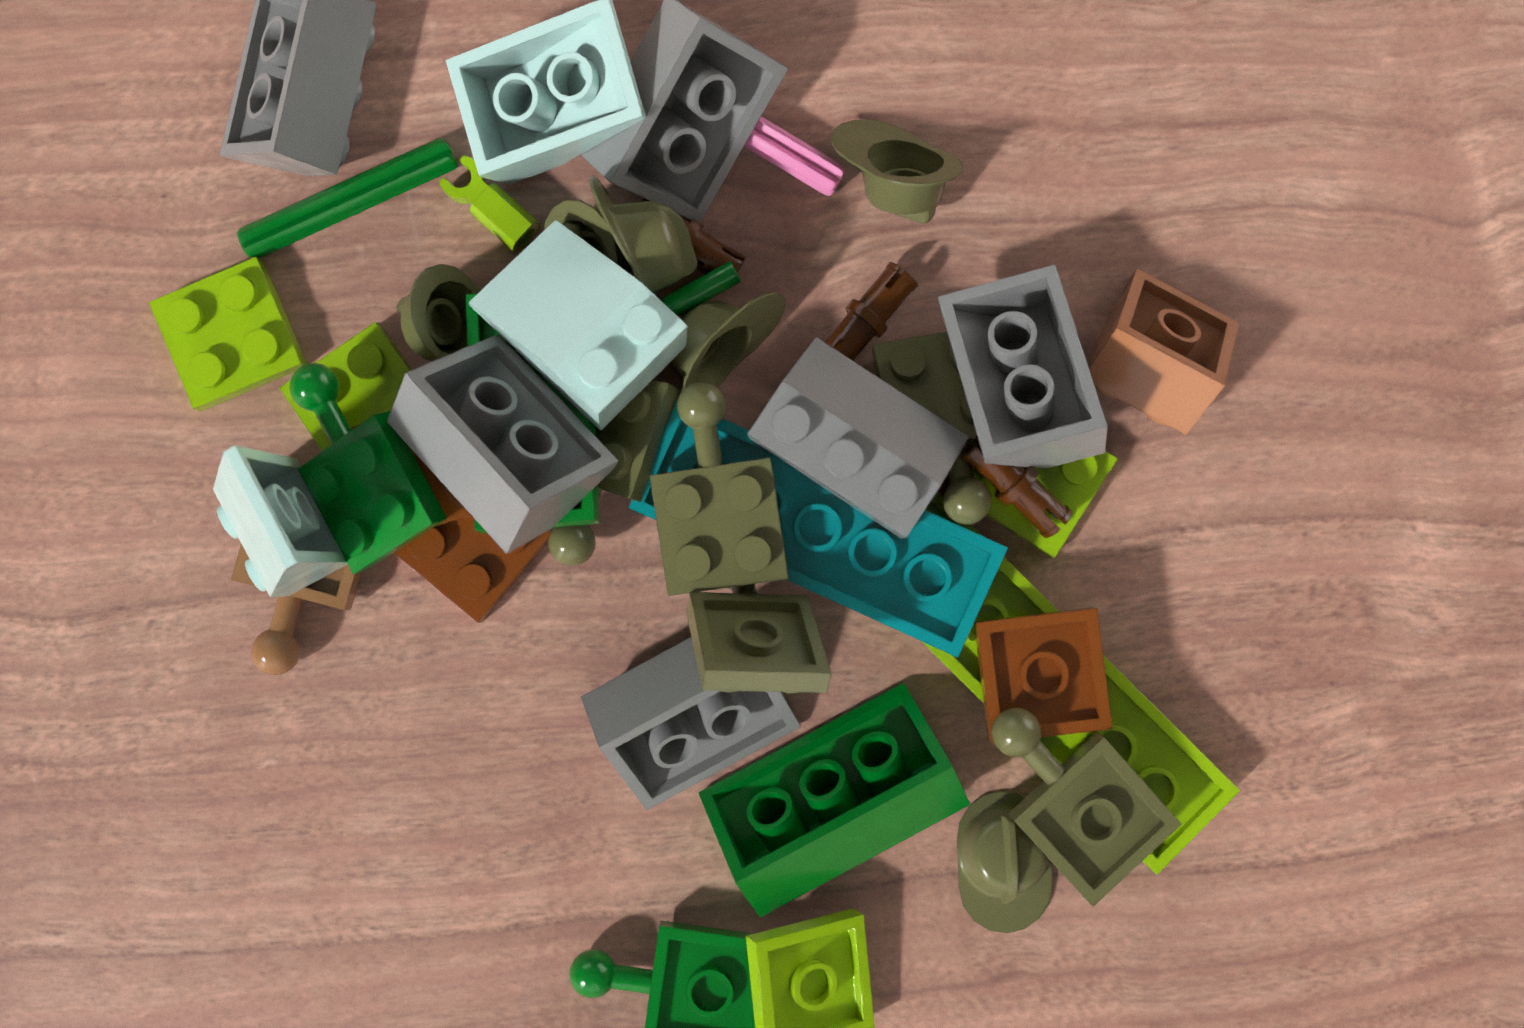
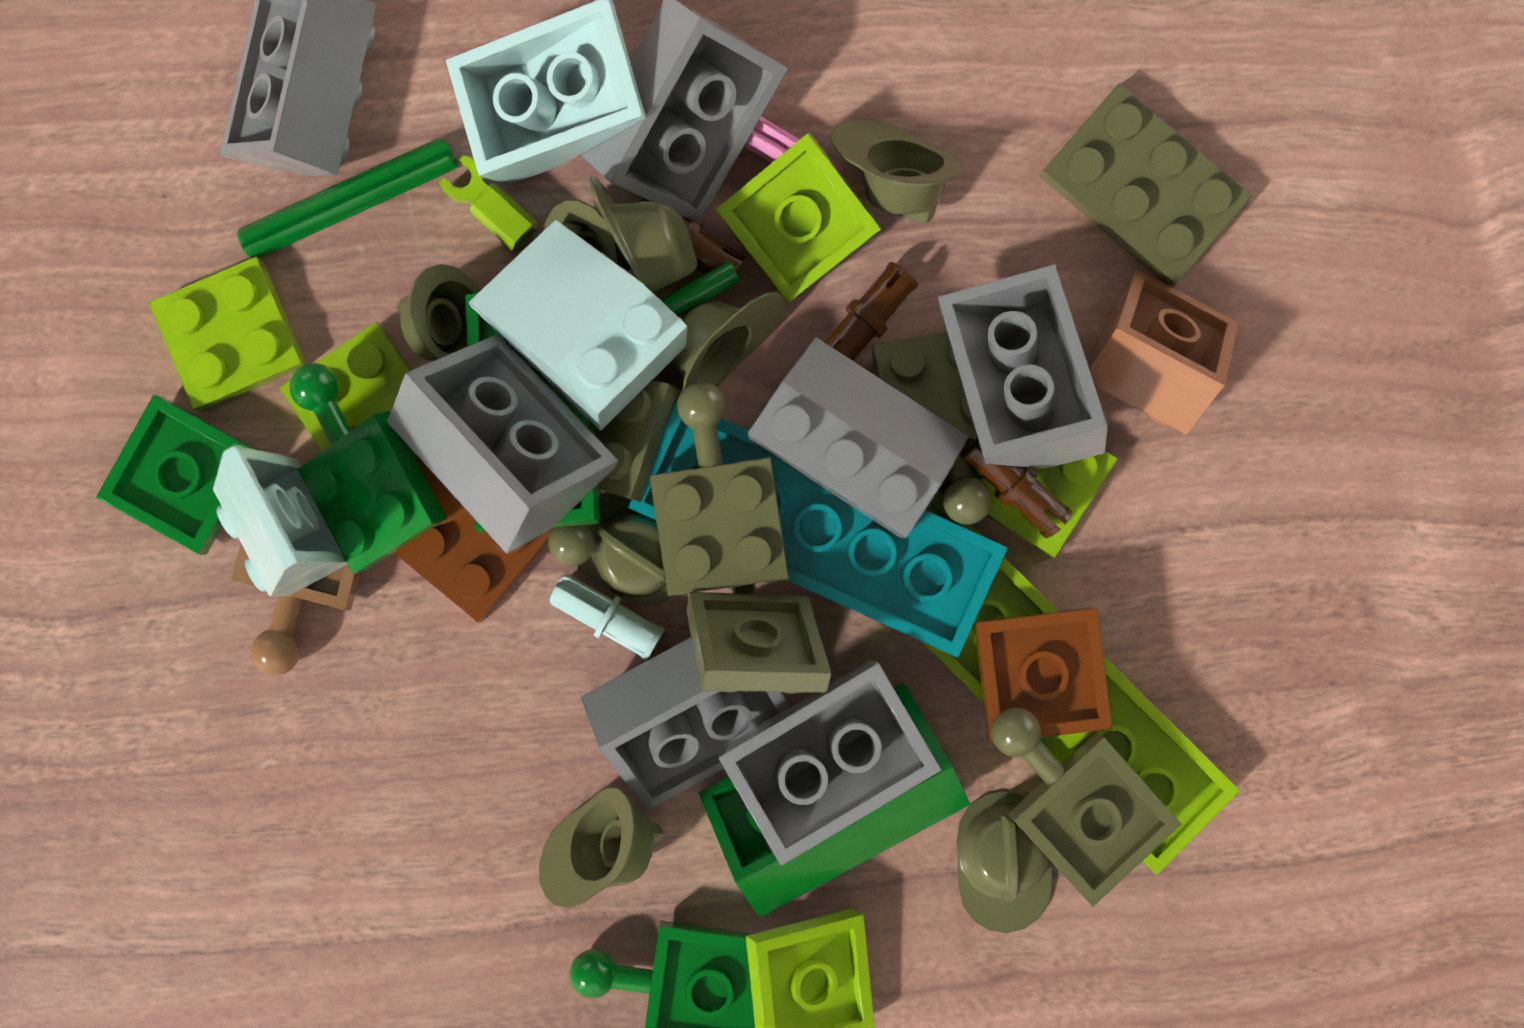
none -> green plate [96,394,258,555]
none -> olive piece [539,788,663,908]
none -> light aqua axle [550,575,666,661]
none -> olive piece [578,490,675,605]
none -> lime plate [716,133,883,303]
none -> light grey slope [718,660,941,866]
none -> olive plate [1039,83,1252,287]

